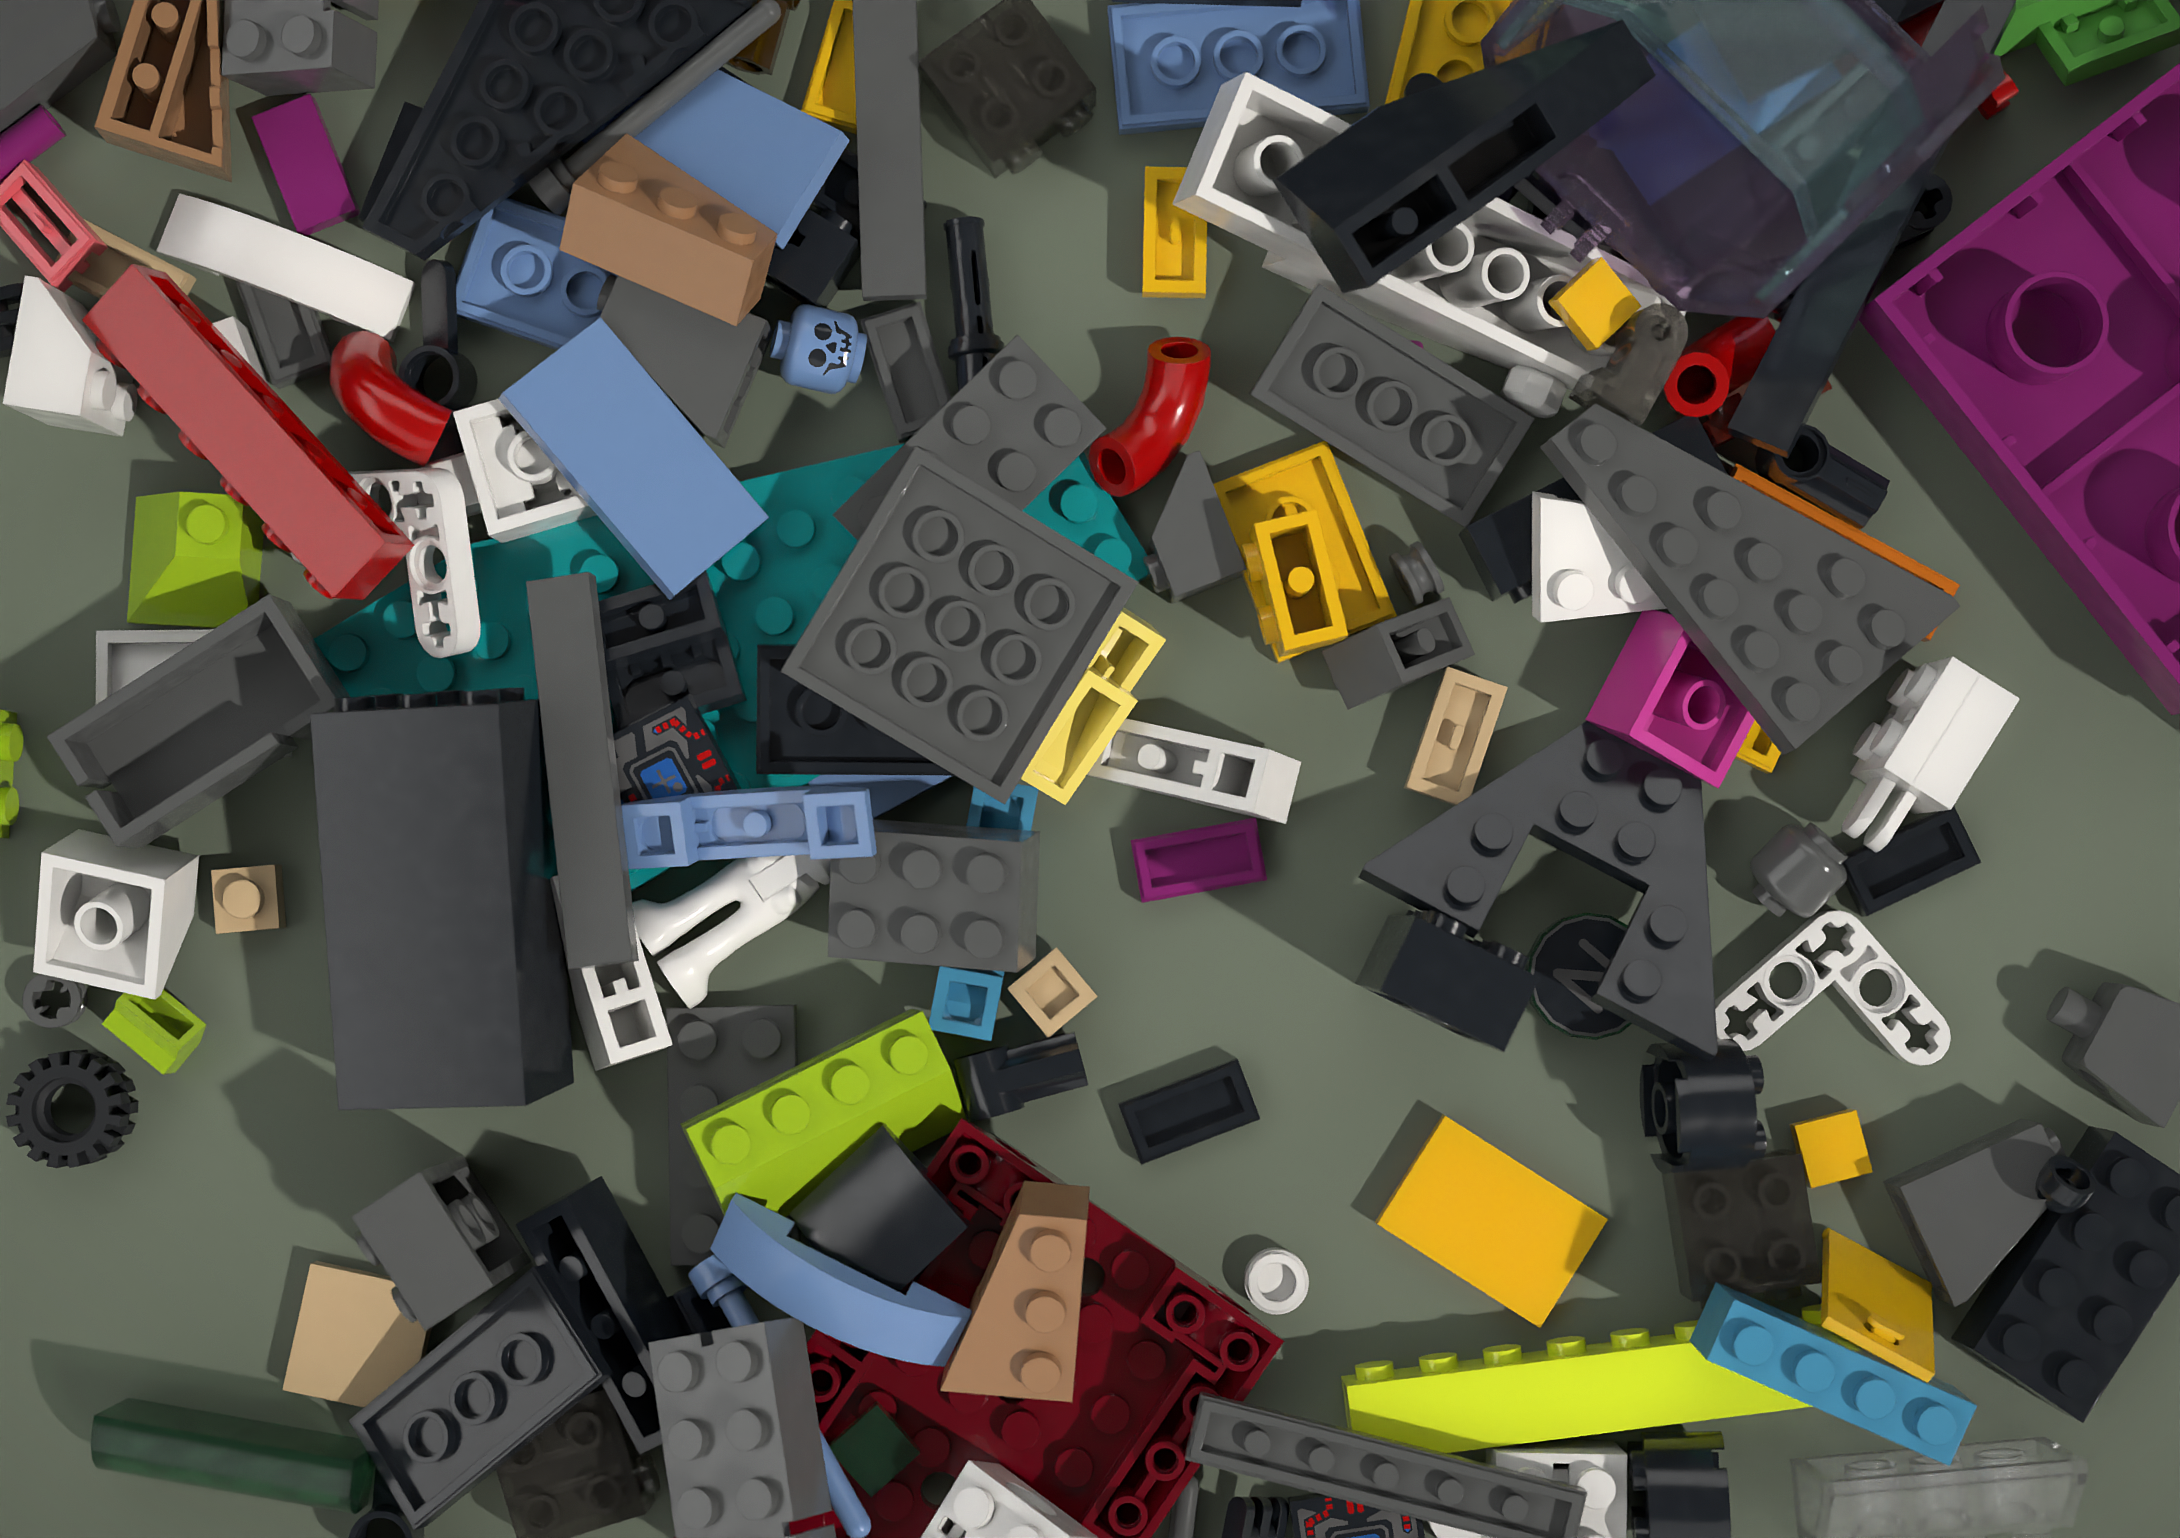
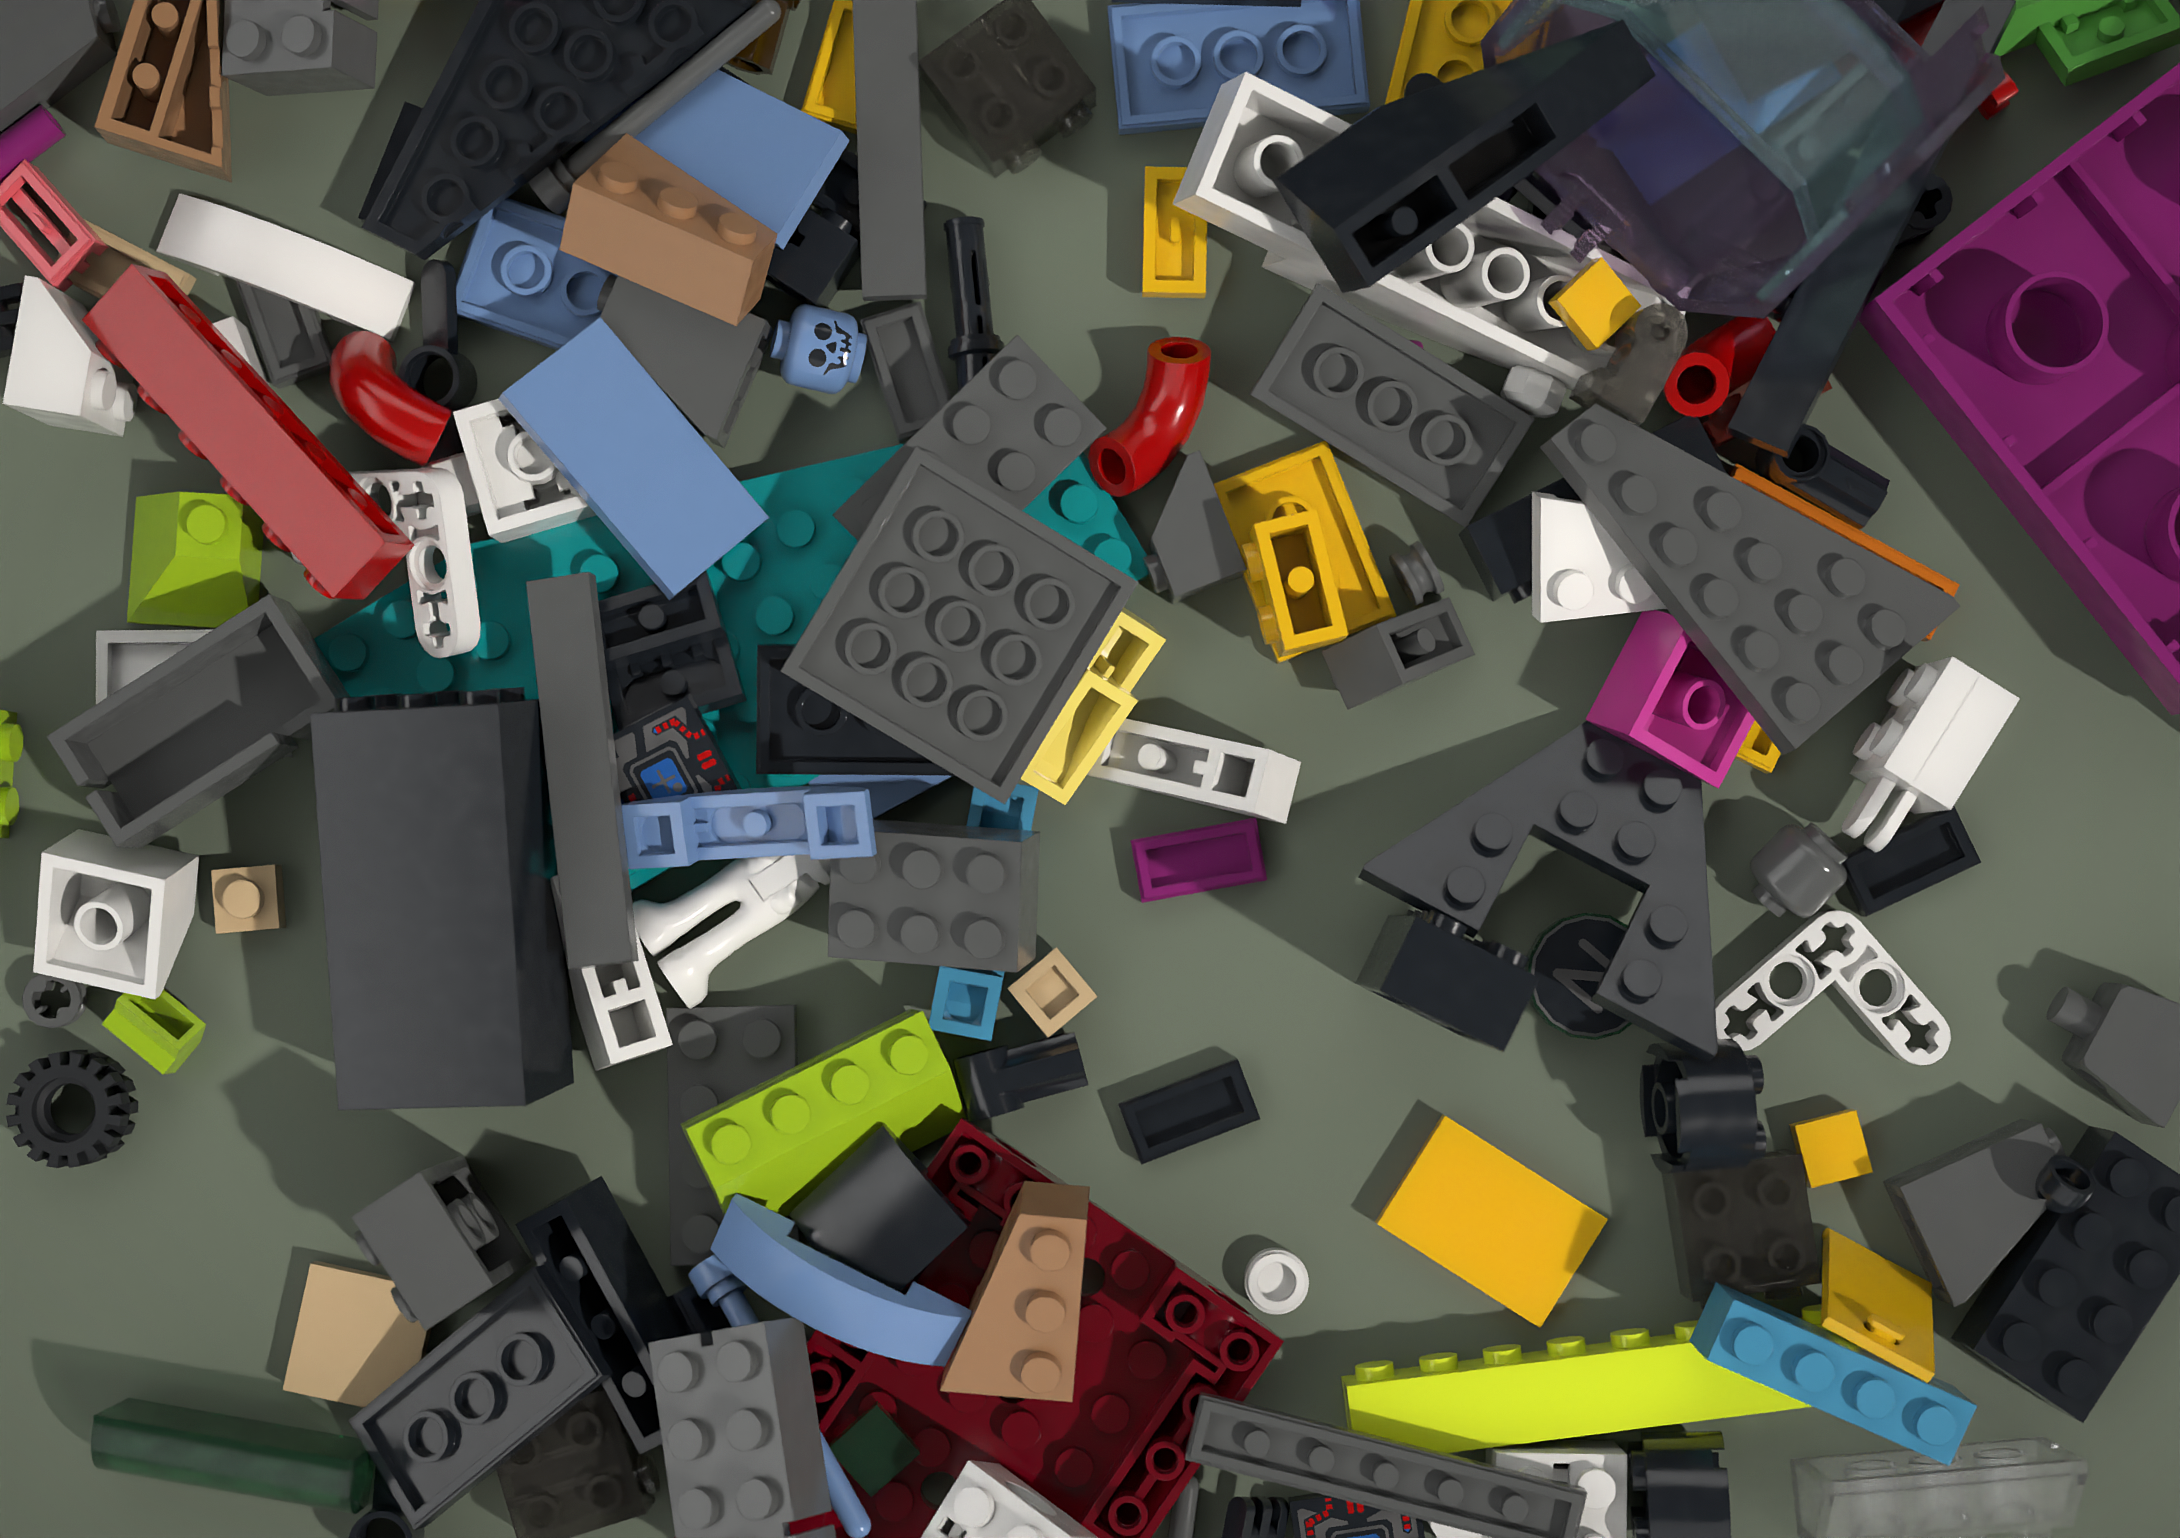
magenta tile [252,94,360,236] -> none
tan plate [1404,666,1508,806] -> none

